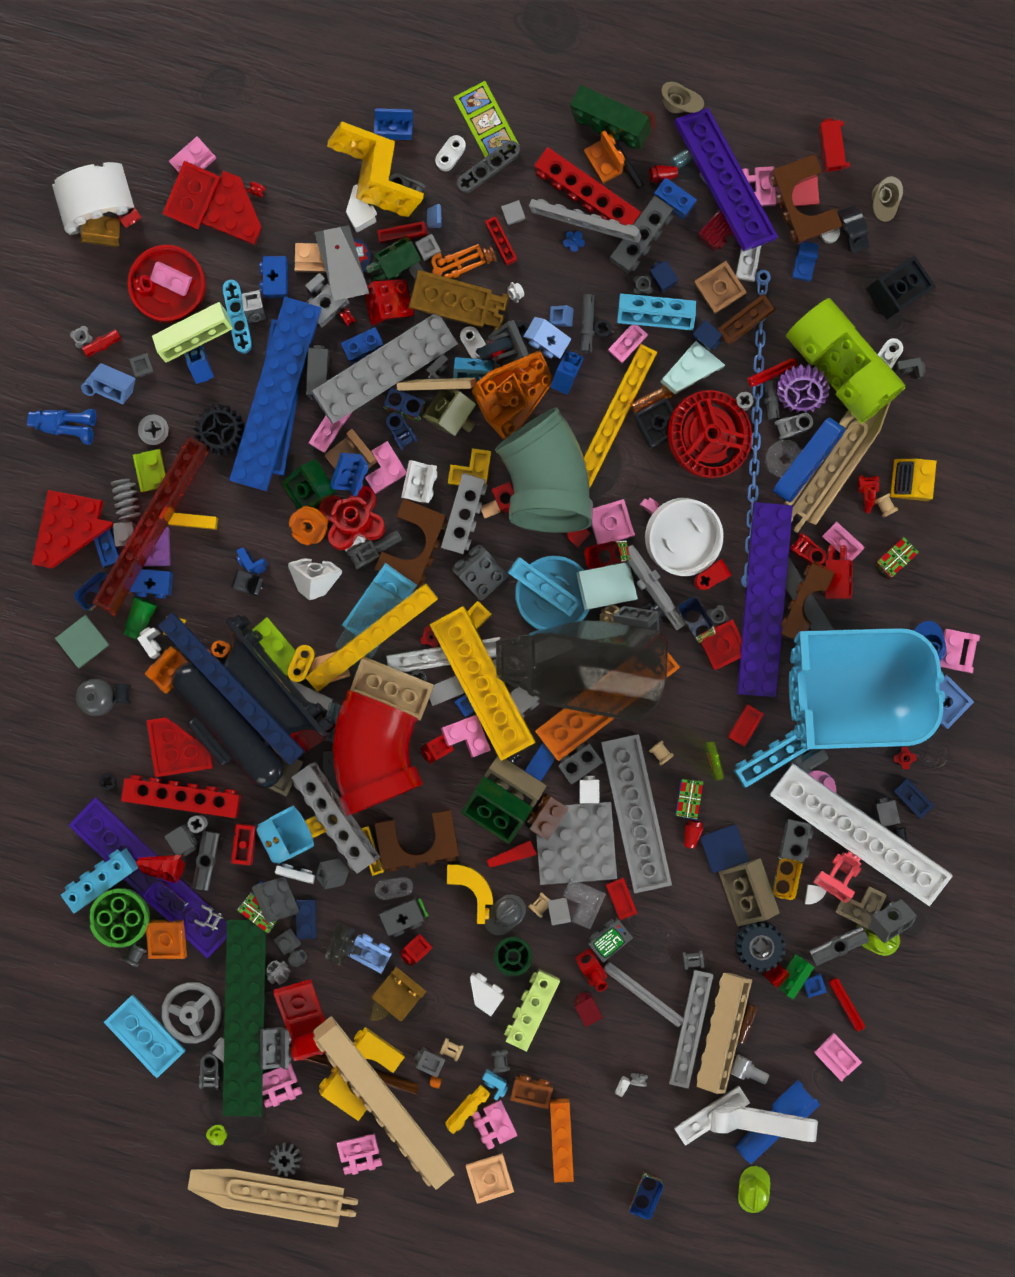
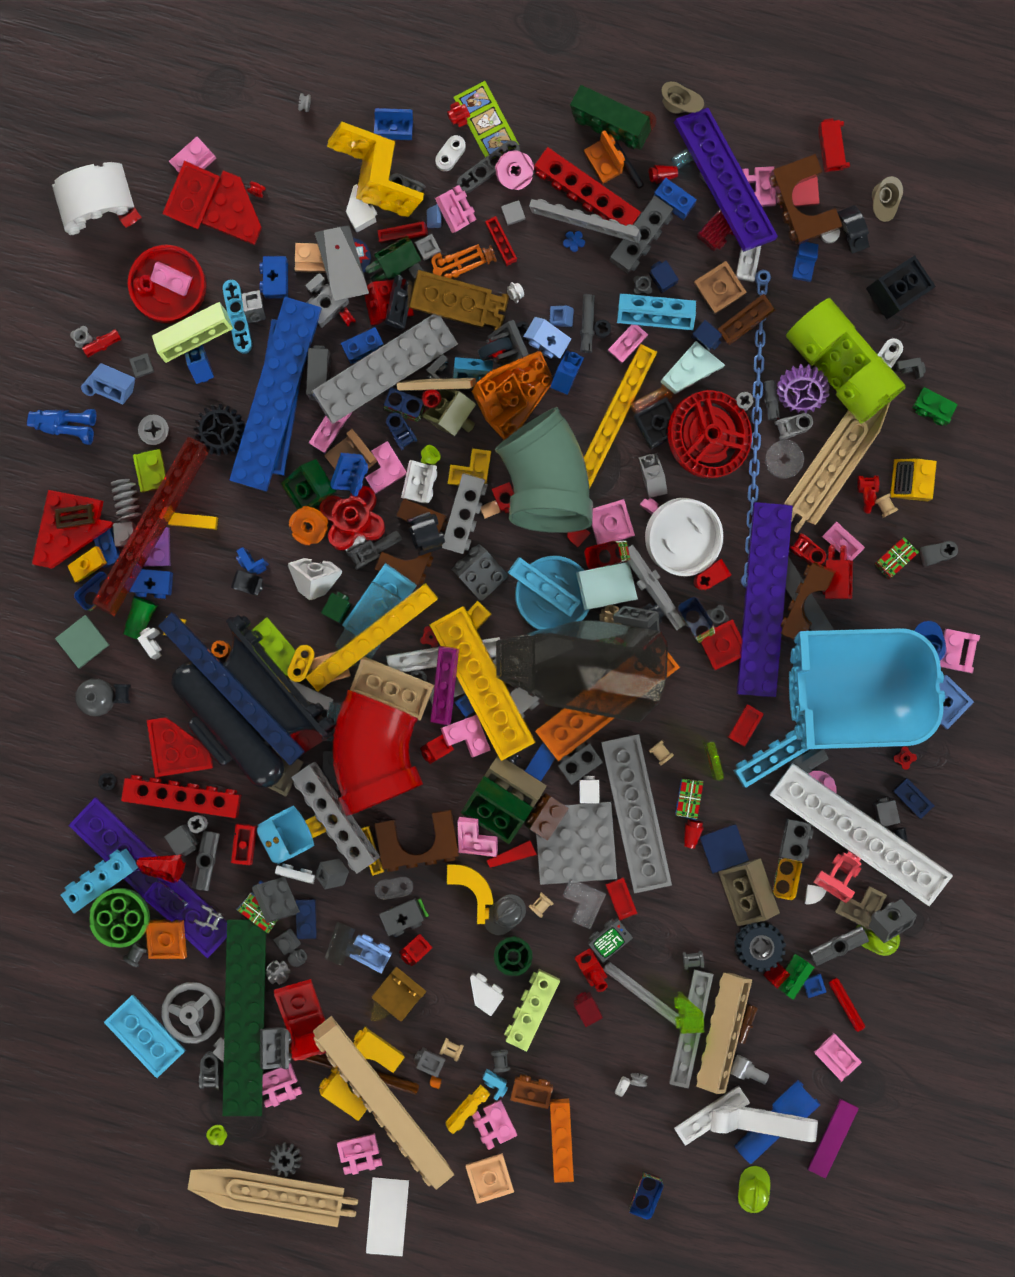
pearl gold plate [80,216,120,247] -> none
orange bracket [145,646,189,694] -> none
white plate [460,326,486,359] -> none
light grey slope [548,898,571,925] -> none
red axle [747,358,798,387] -> none
blue beam [773,417,846,503] -> none
none -> dark brown tile [55,504,95,529]
none -> yellow plate [67,546,107,582]
none -> light grey bush [298,93,311,112]
none -> dark green brick [321,592,352,624]
none -> white sticker [366,1177,409,1256]
none -> black hinge [385,275,413,330]
none -> black brick [407,512,445,556]
none -> lime tile [421,445,441,465]
none -> red cone [422,389,441,408]
none -> magenta tile [431,646,459,725]
none -> bright pink plate [435,185,477,233]
none -> red gear [447,102,470,127]
none -> bright pink plate [458,817,498,857]
none -> bright pink plate [495,150,534,190]
none -> light grey slope [638,453,668,498]
none -> clear neon green slope [674,992,704,1034]
none -> magenta tile [807,1099,859,1179]
none -> green bracket [912,387,958,426]
none -> dark grey piece [918,541,958,567]

